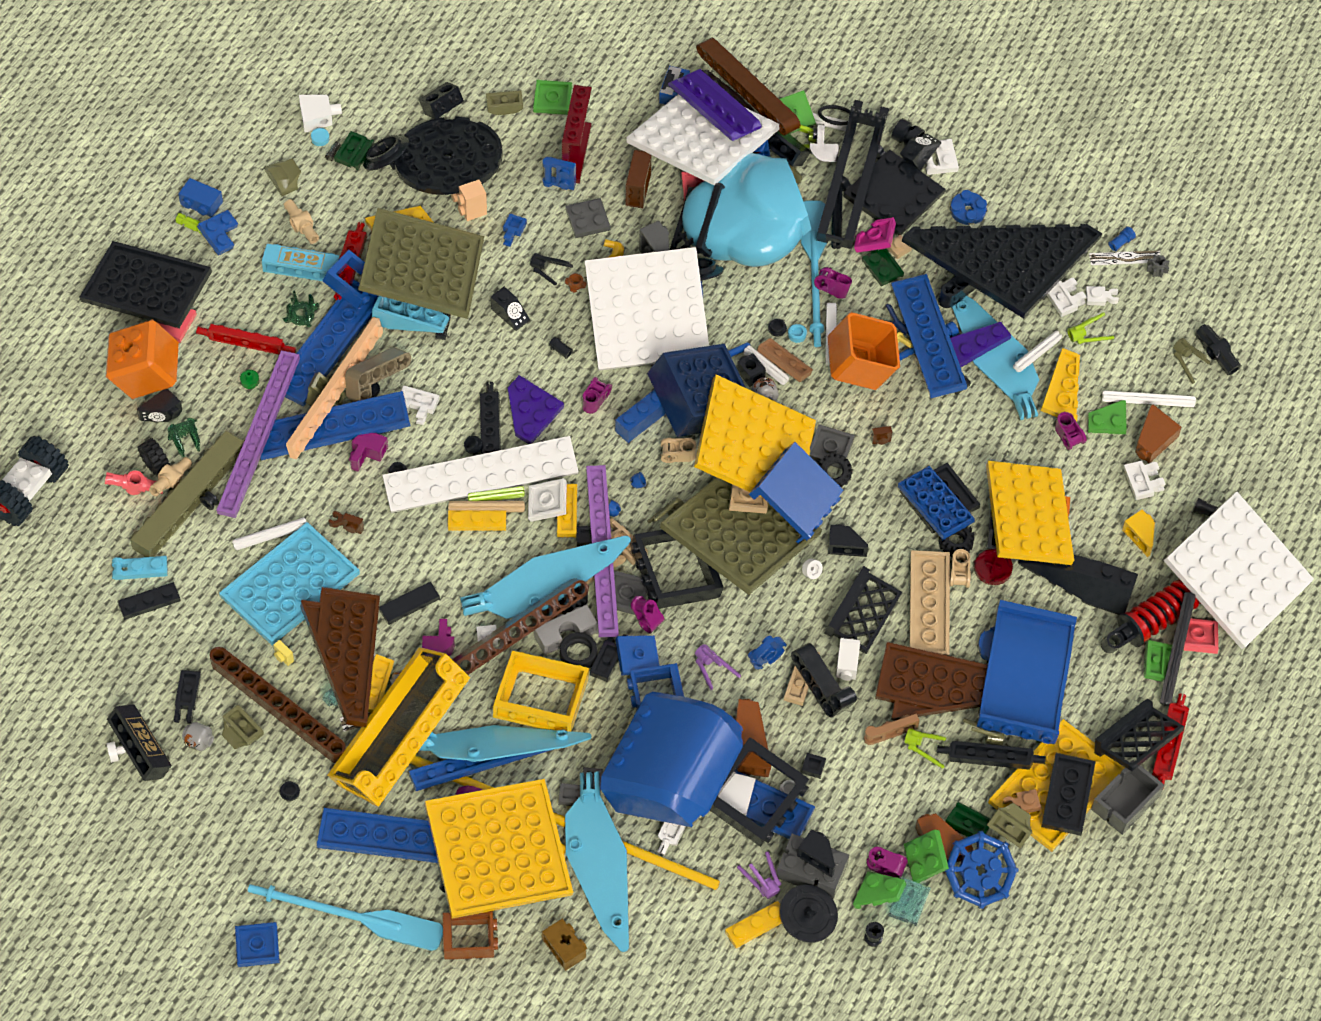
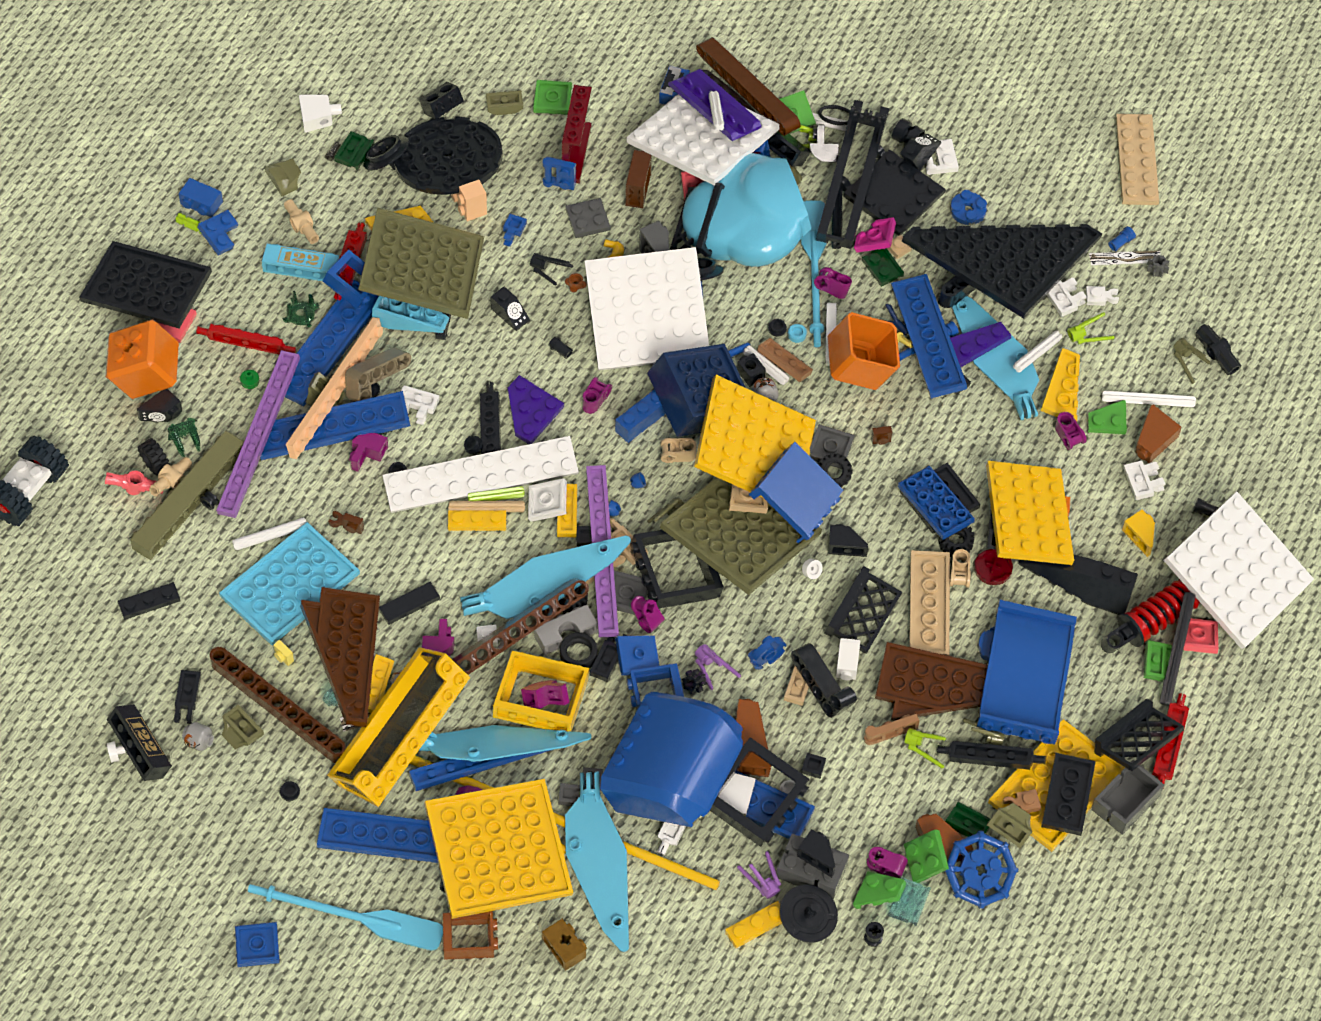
medium azure plate [112,556,168,580] -> none
medium azure tile [311,128,329,146] -> none
none -> magenta brick [521,680,570,709]
none -> black gear [681,669,708,694]
none -> white axle [709,91,724,131]
none -> tan plate [1116,114,1159,205]

